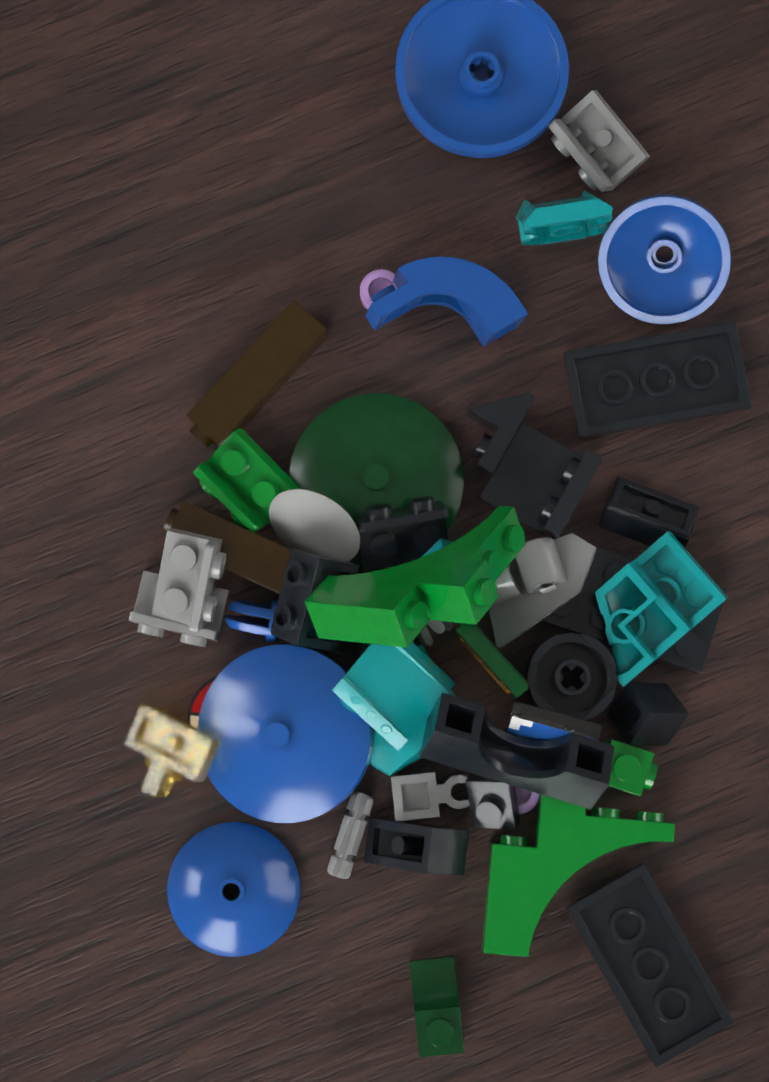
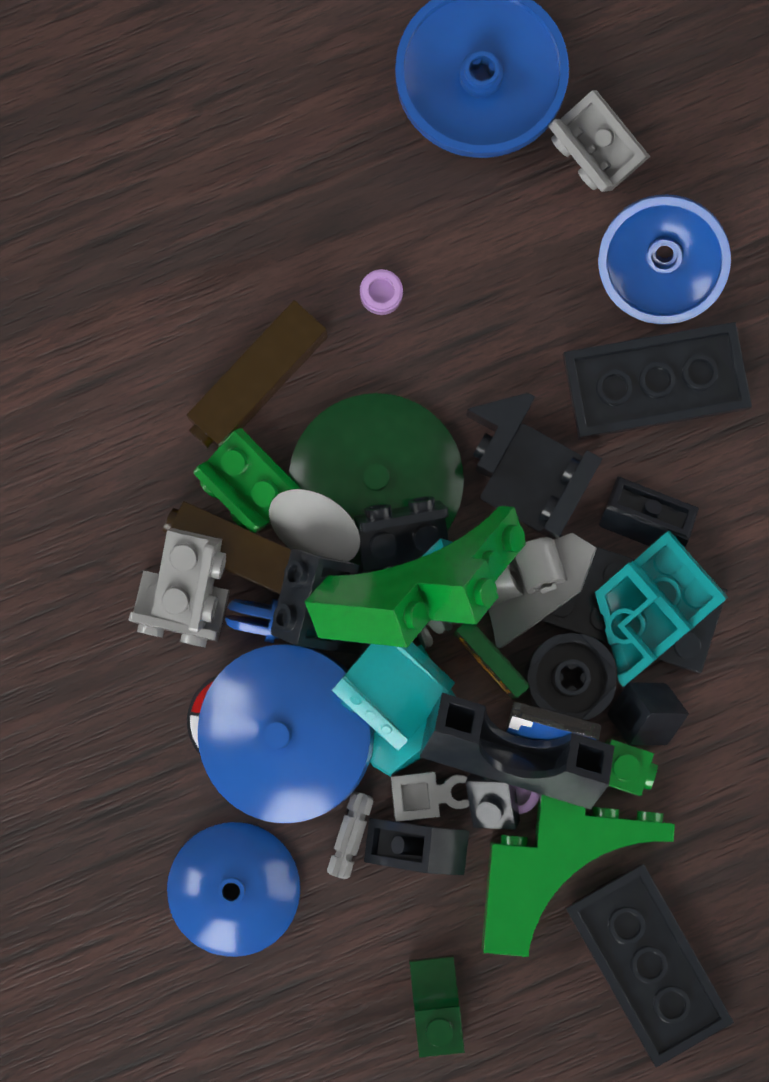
clear yellow hinge [124,704,220,798] -> none
blue arch [365,257,528,347] -> none
teal slope [515,190,613,246] -> none

